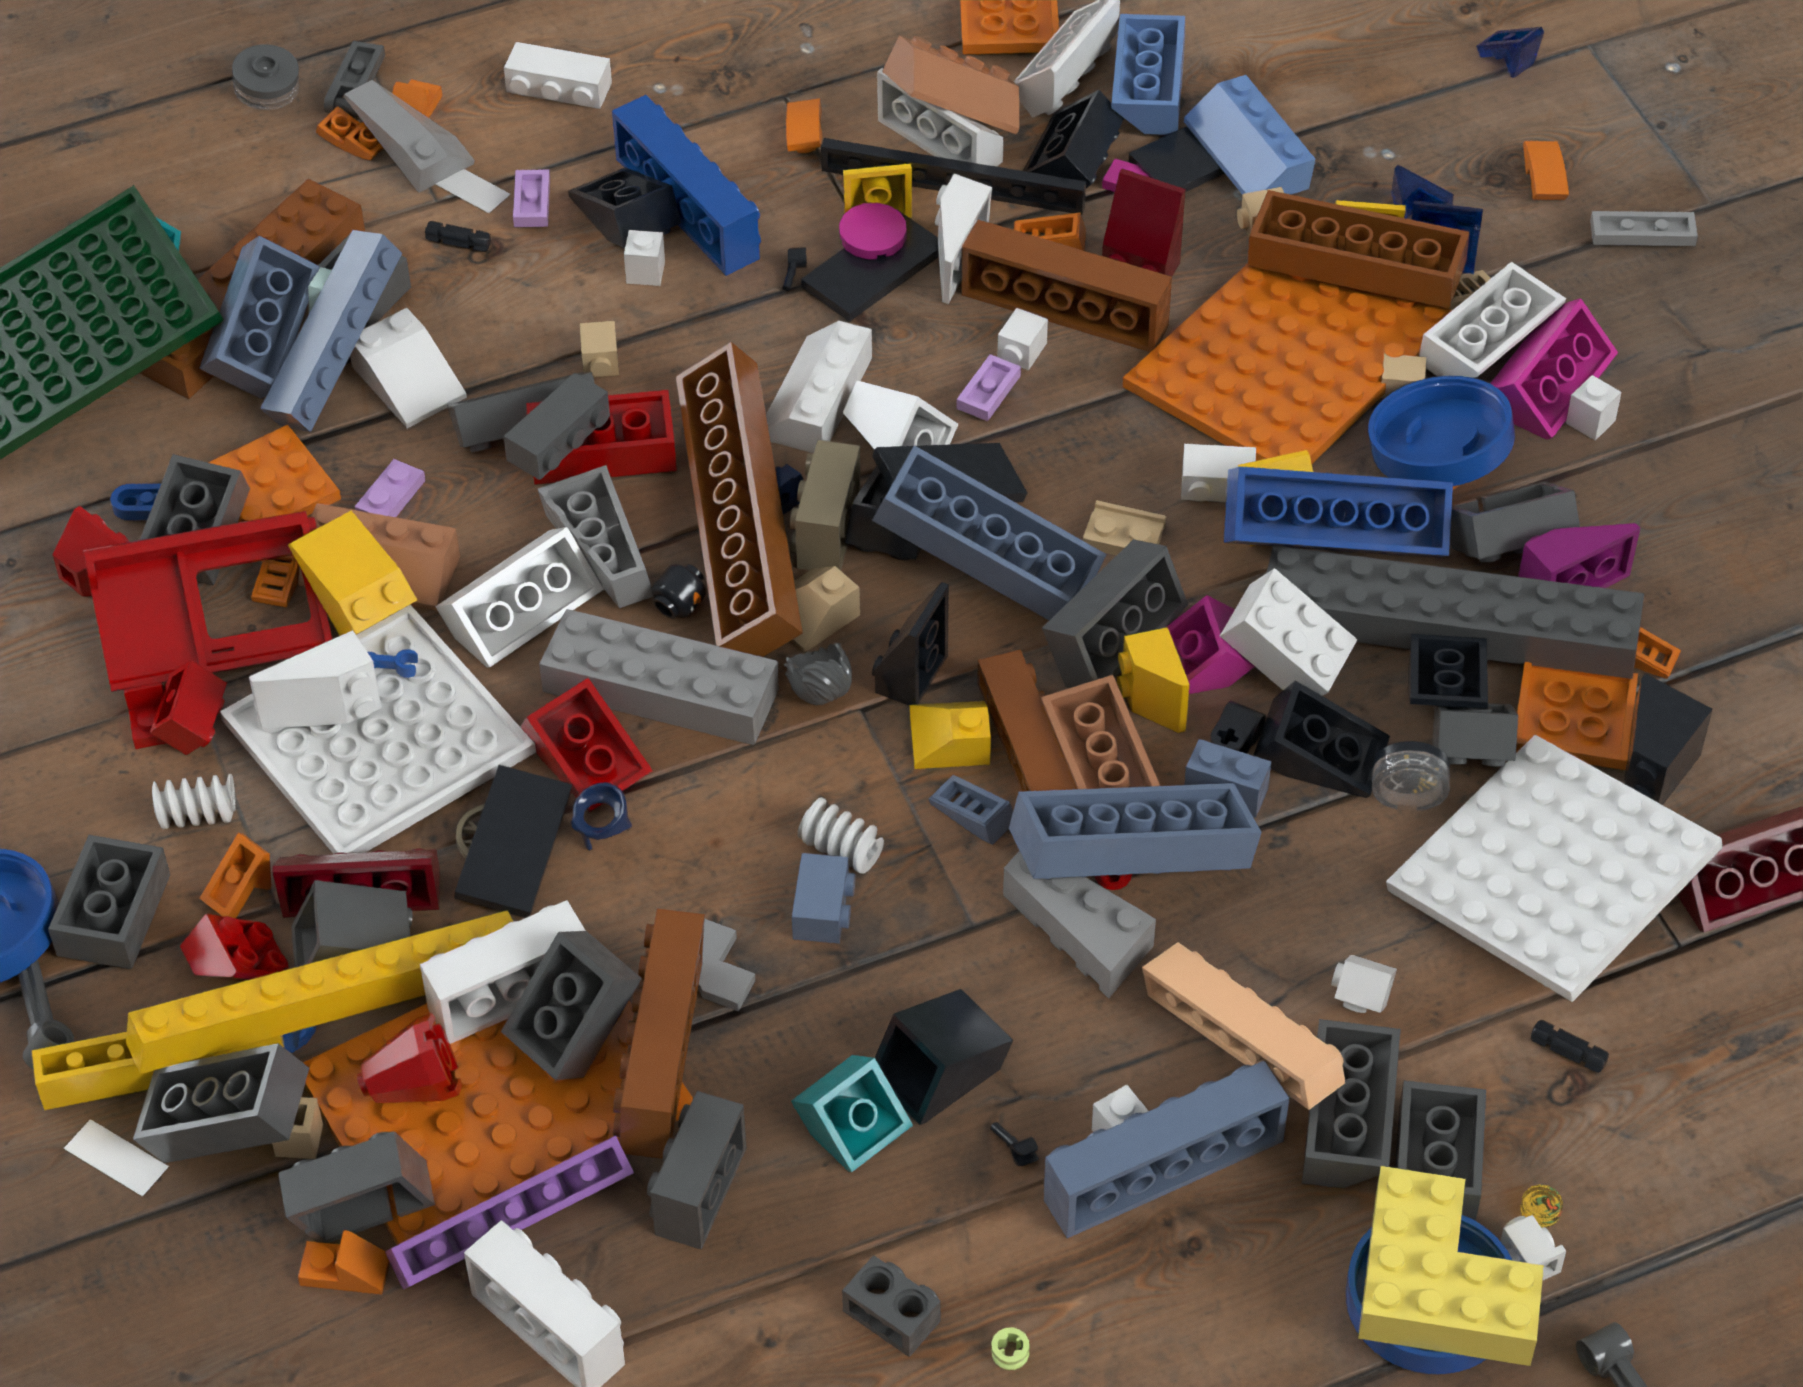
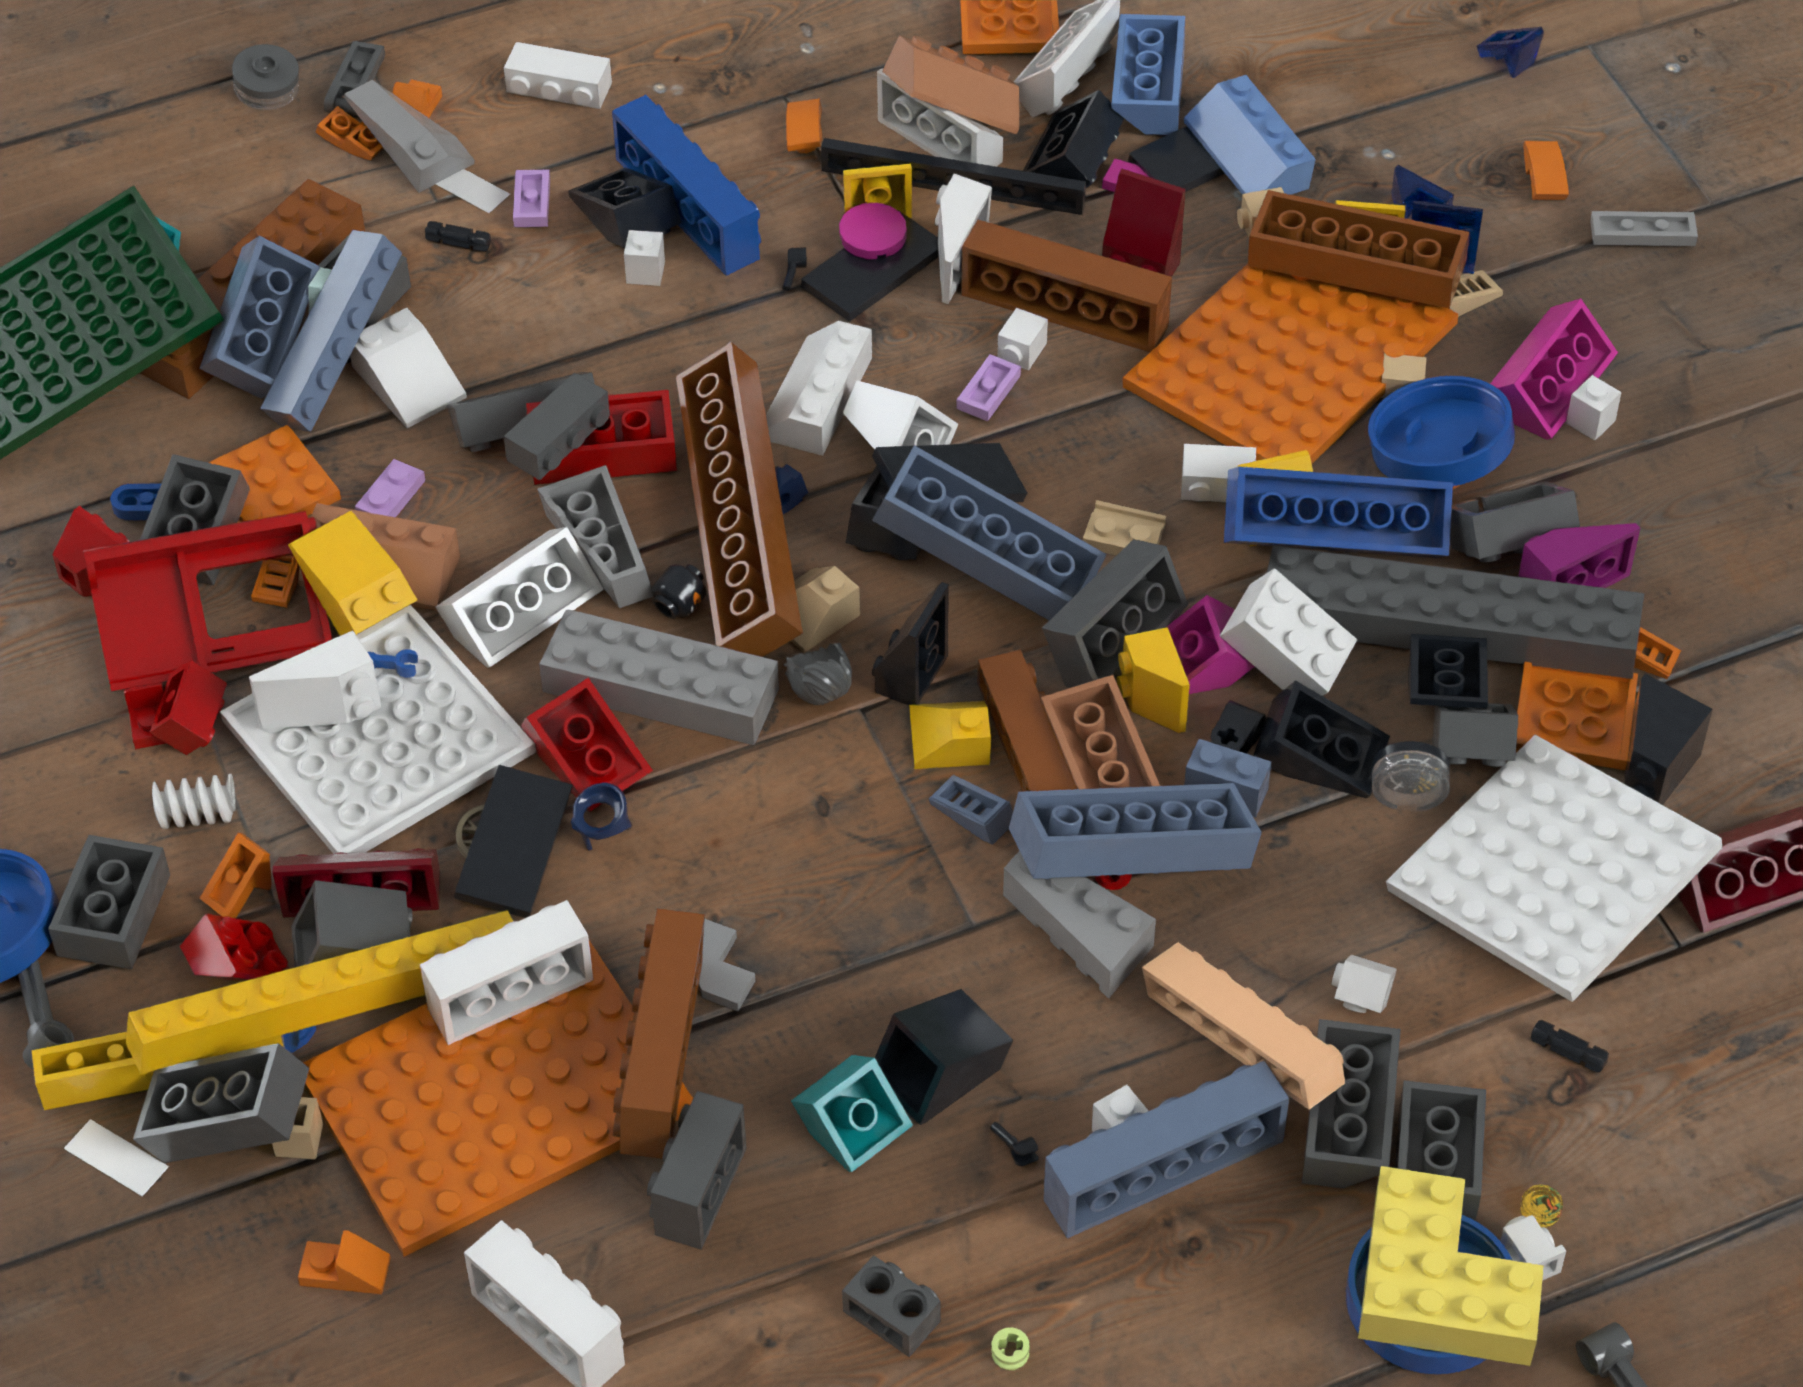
dark grey piece [279,1131,435,1243] -> none
red cone [357,1013,462,1103] -> none
medium lavender brick [385,1136,634,1290] -> none
dark grey brick [501,931,642,1080] -> none
tan brick [580,321,619,377] -> none
dark tan brick [790,440,861,571] -> none
sand blue brick [792,853,855,944] -> none
white piece [798,797,884,874] -> none
orange slope [1014,212,1086,251] -> none
white slope [1419,262,1566,378] -> none

